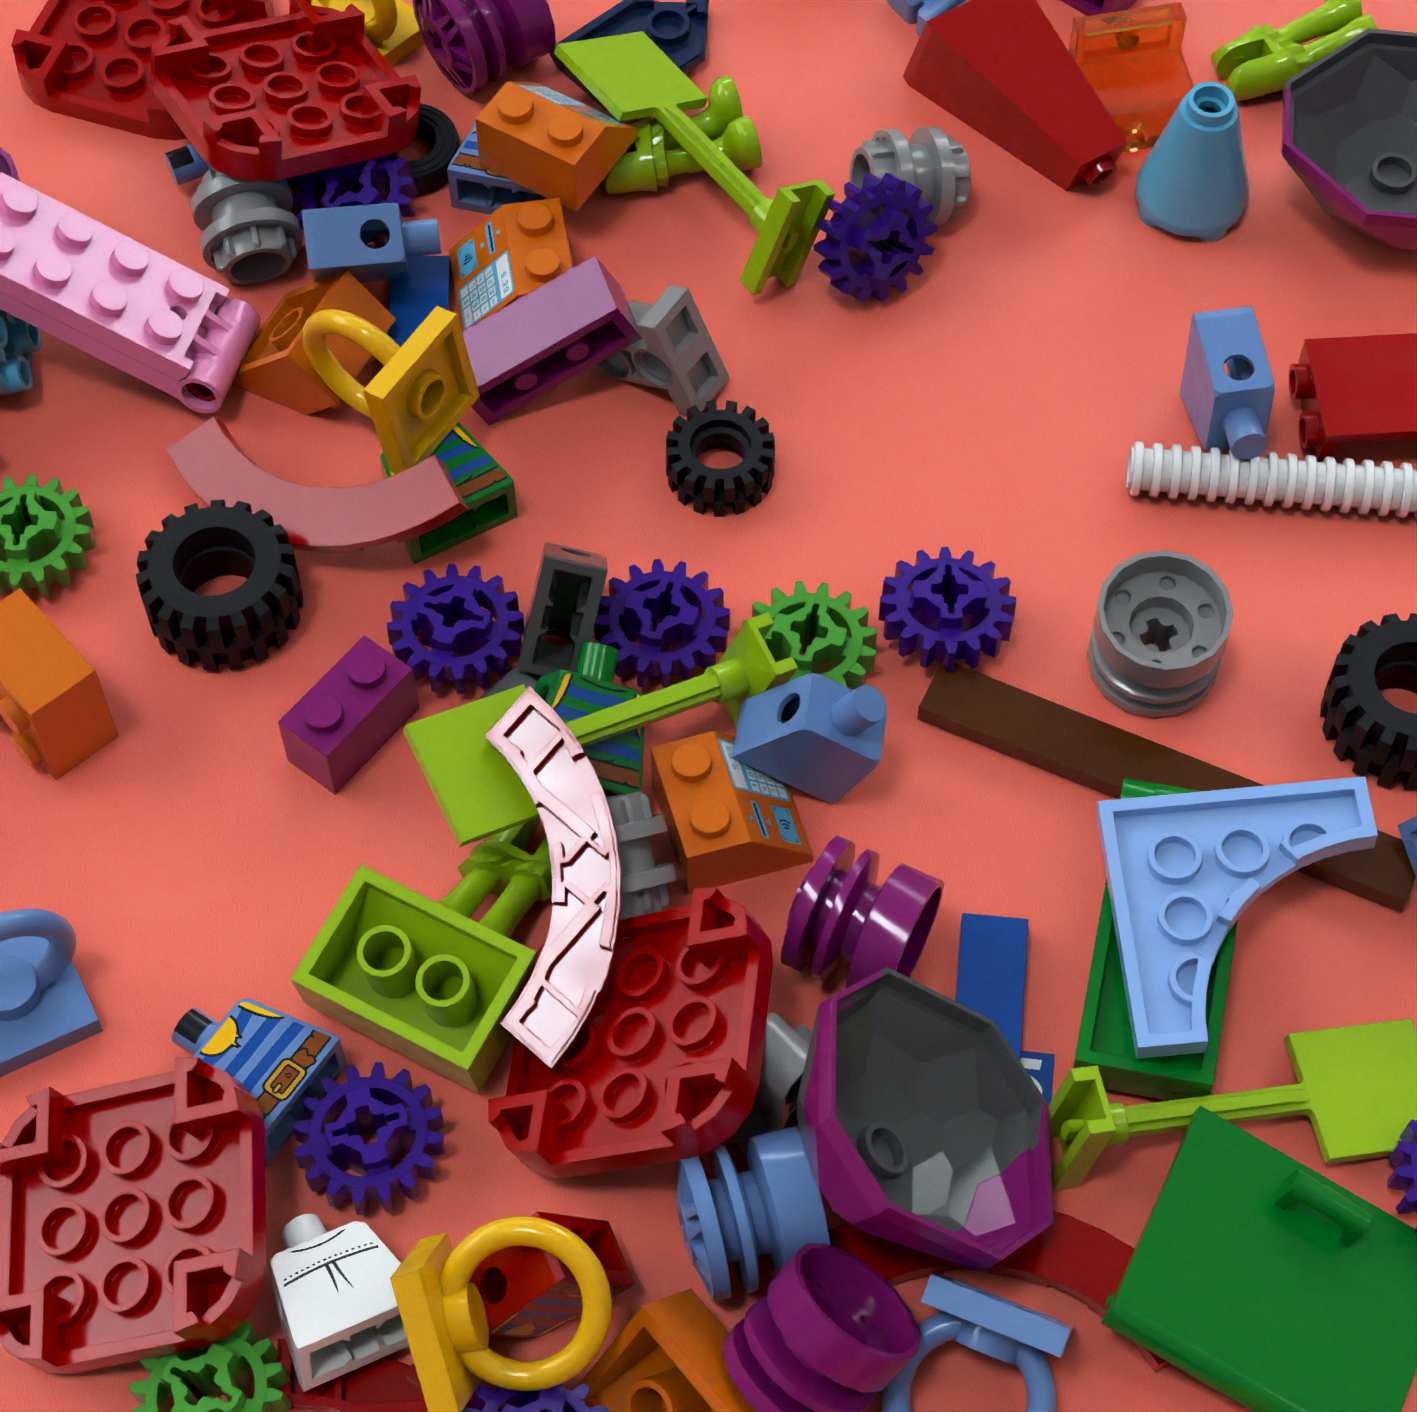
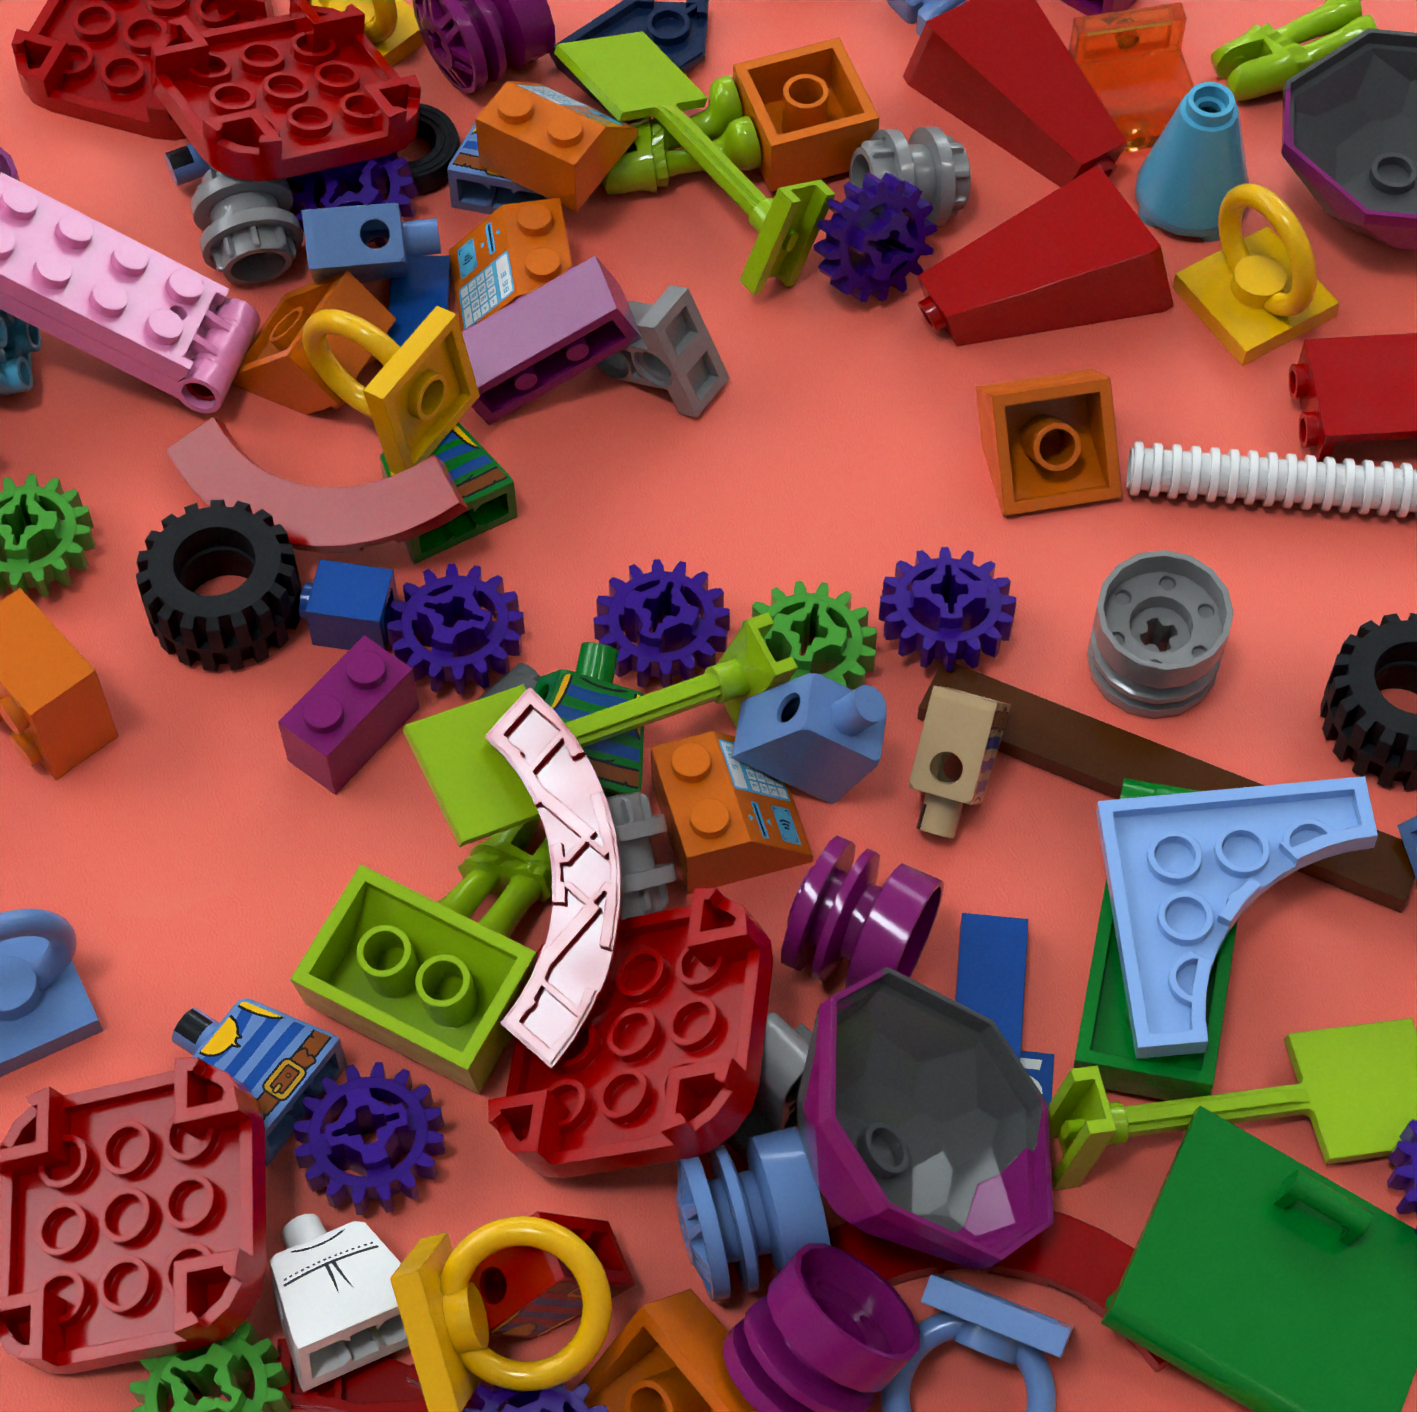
dark grey torso [517,542,608,676] -> none
black tyre [666,400,775,517] -> none
medium blue torso [1180,306,1275,459] -> none
none -> blue brick [299,559,399,650]
none -> orange brick [733,37,880,192]
none -> tan torso [909,685,1011,839]
none -> red slope [917,165,1174,346]
none -> orange slope [976,369,1122,516]
none -> yellow tile [1172,183,1339,366]

